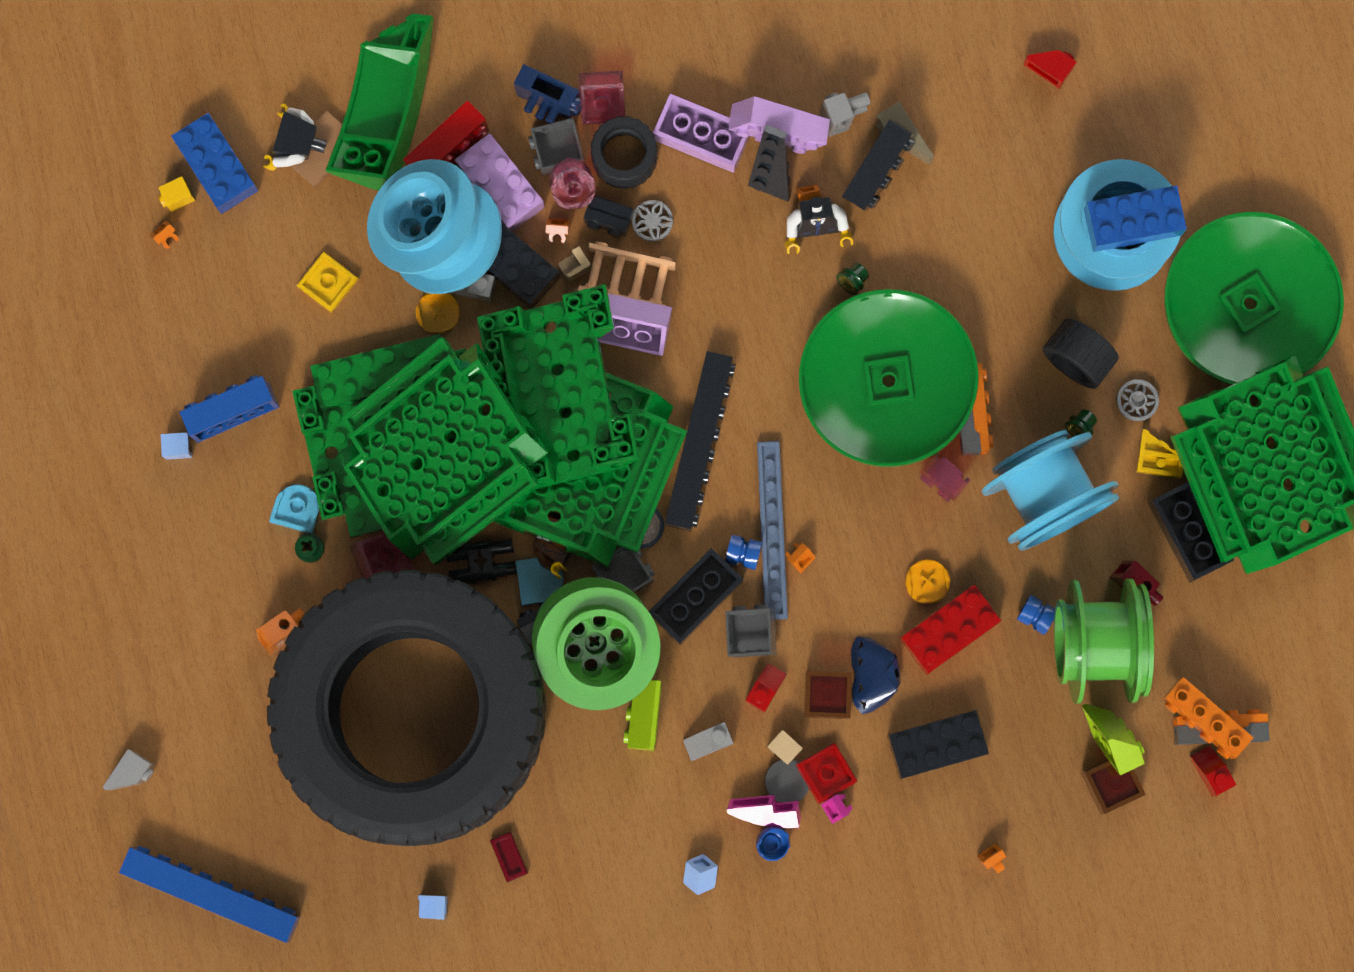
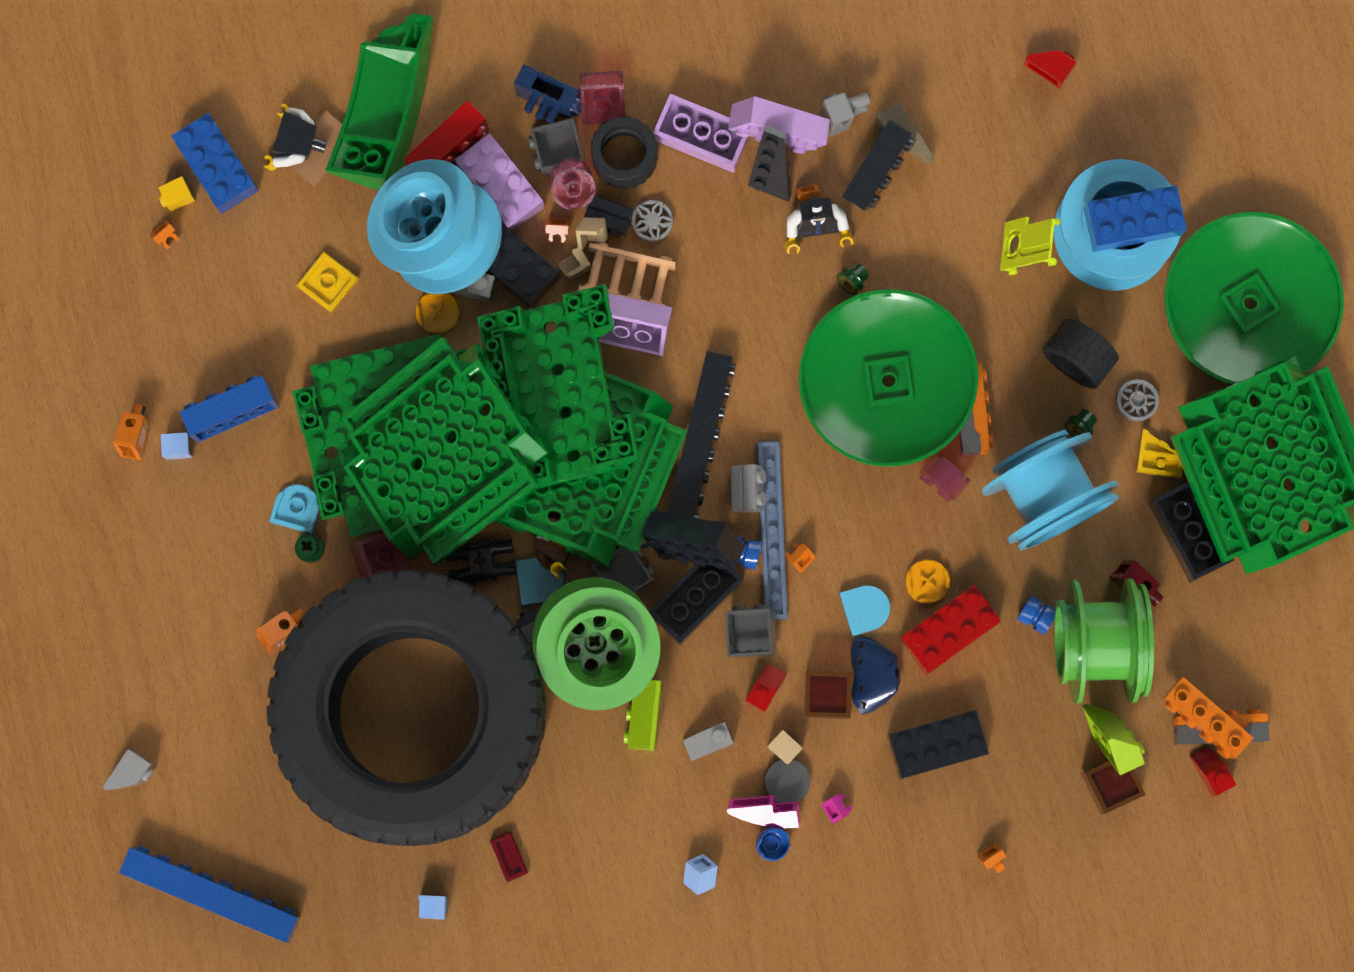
red tile [796,742,858,805] -> none
none -> orange torso [113,404,149,461]
none -> tan panel [575,217,608,249]
none -> black brick [641,511,745,569]
none -> light grey brick [731,464,766,513]
none -> medium azure tile [839,586,890,636]
none -> neon yellow piece [1000,217,1060,275]

